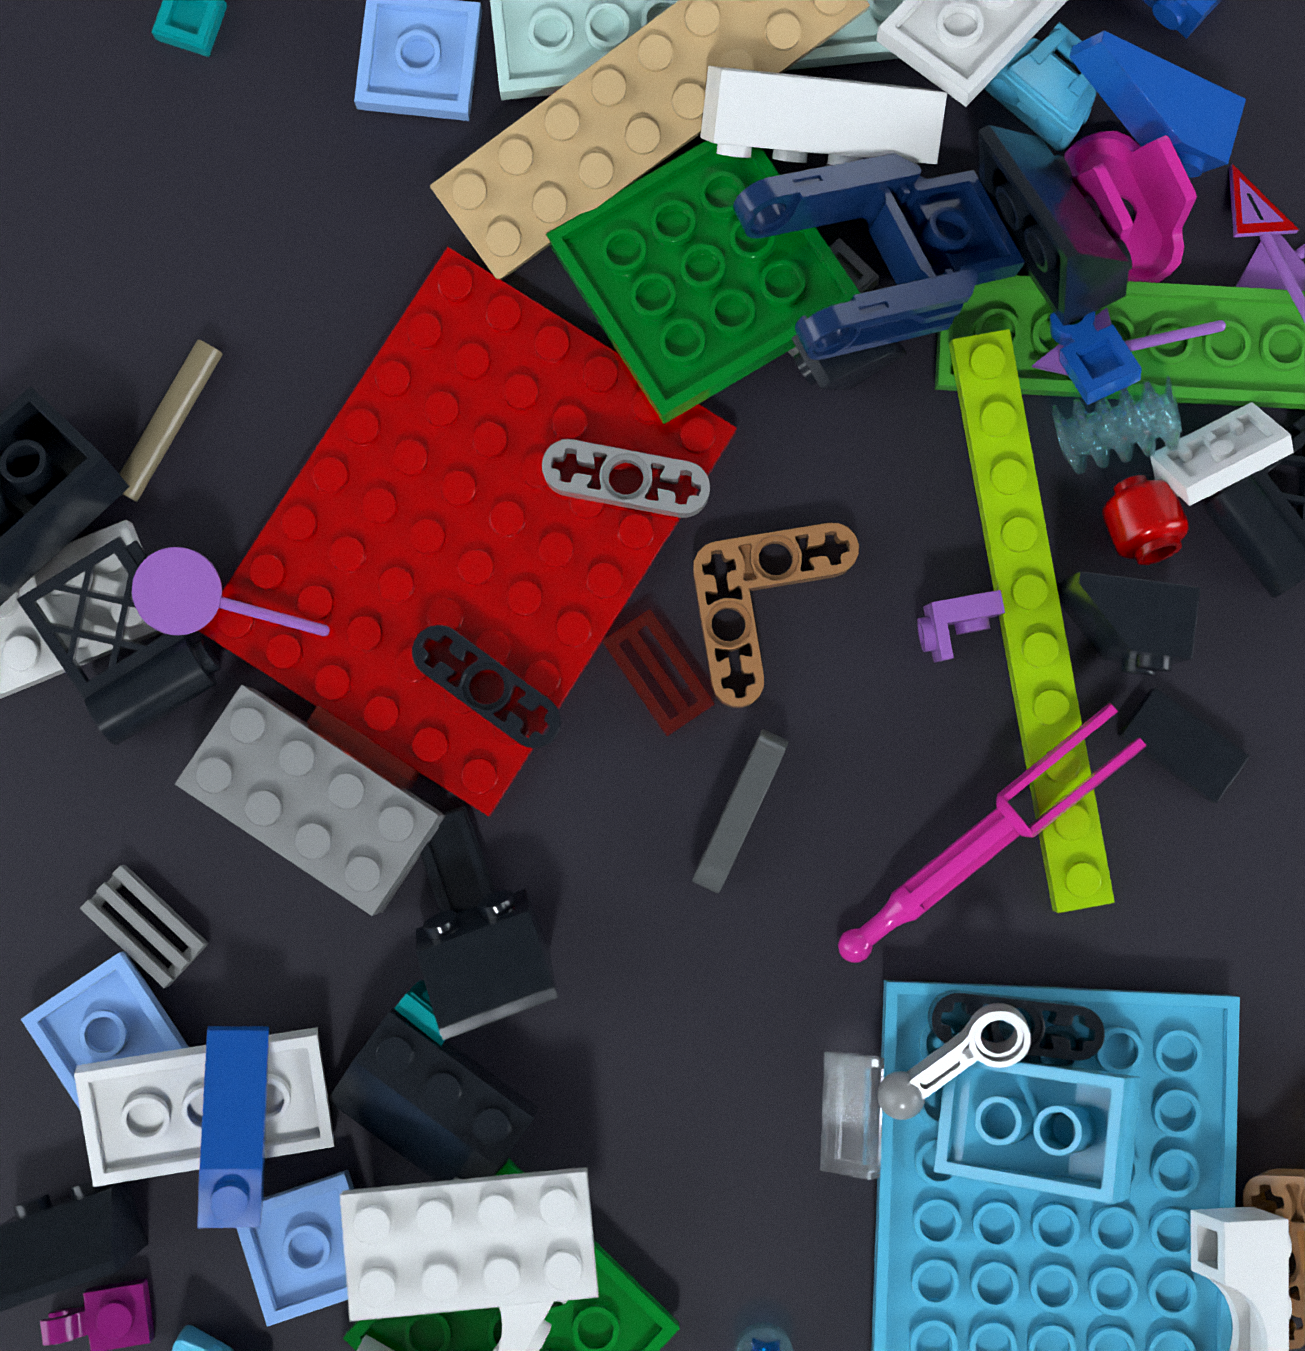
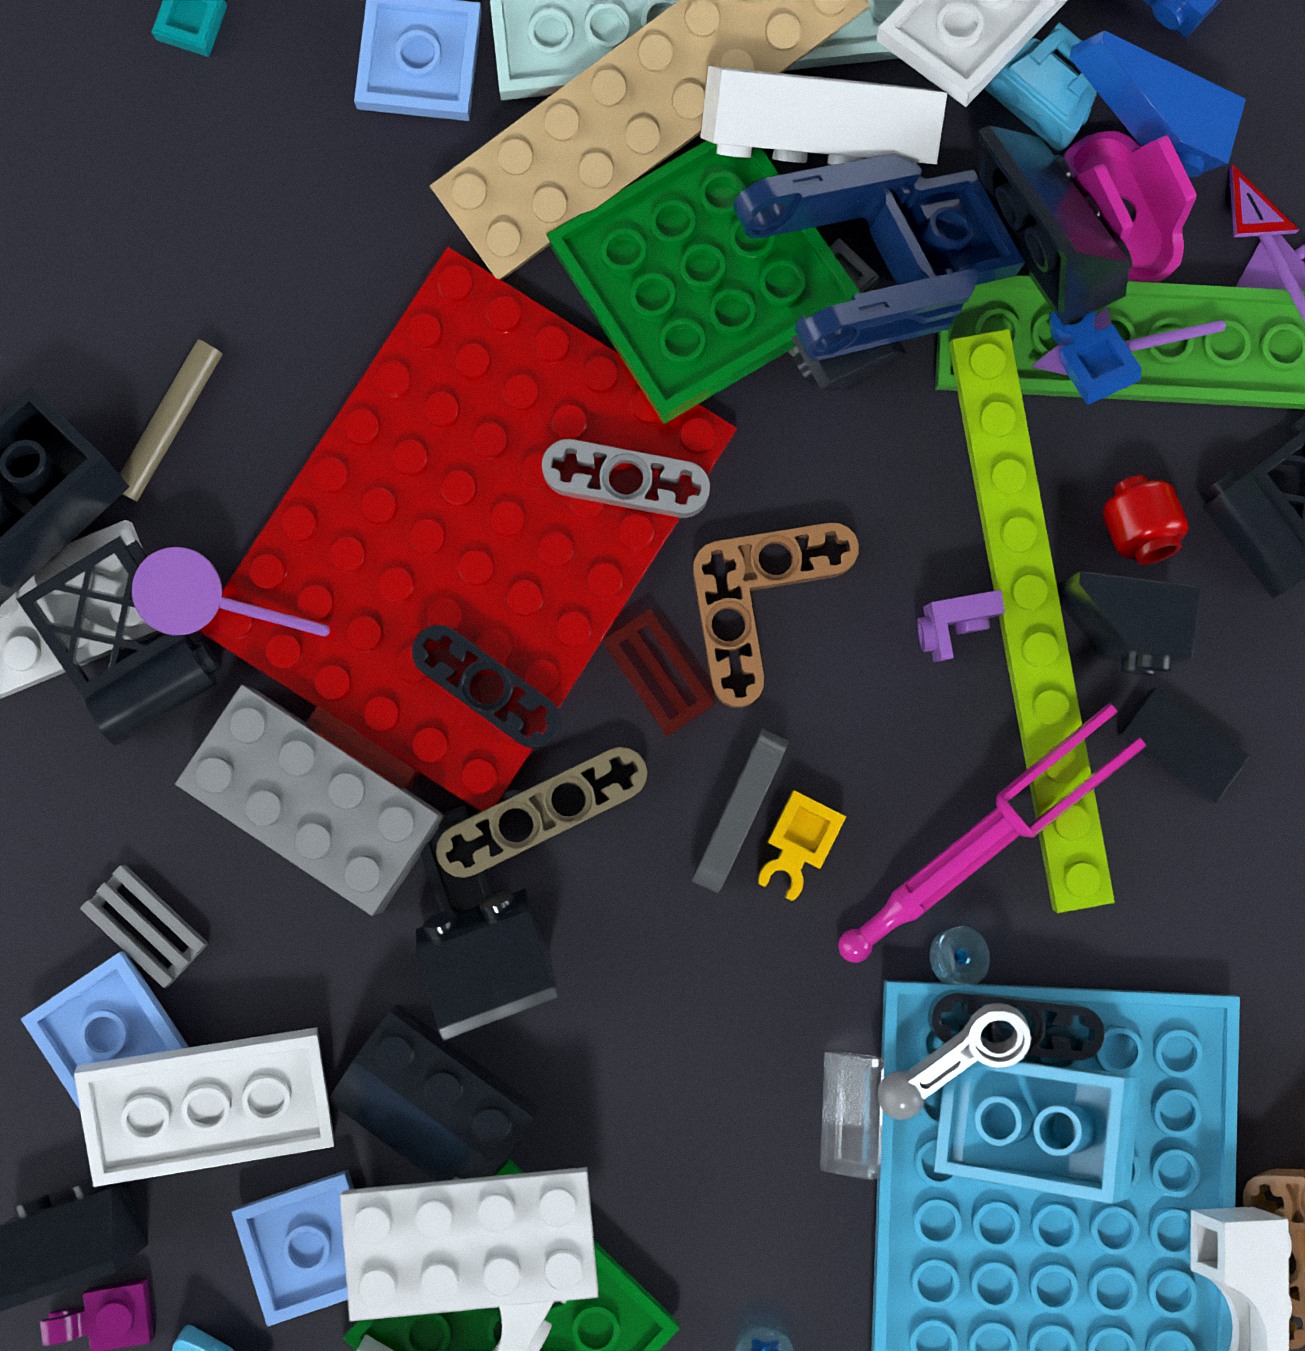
blue slope [198,1026,269,1228] -> none
teal tile [394,979,446,1046] -> none
clear light blue piece [1052,375,1182,474] -> none
white bracket [1150,402,1294,506] -> none
none -> dark tan beam [436,747,647,878]
none -> yellow plate [758,790,846,901]
none -> clear light blue tile [930,926,990,985]

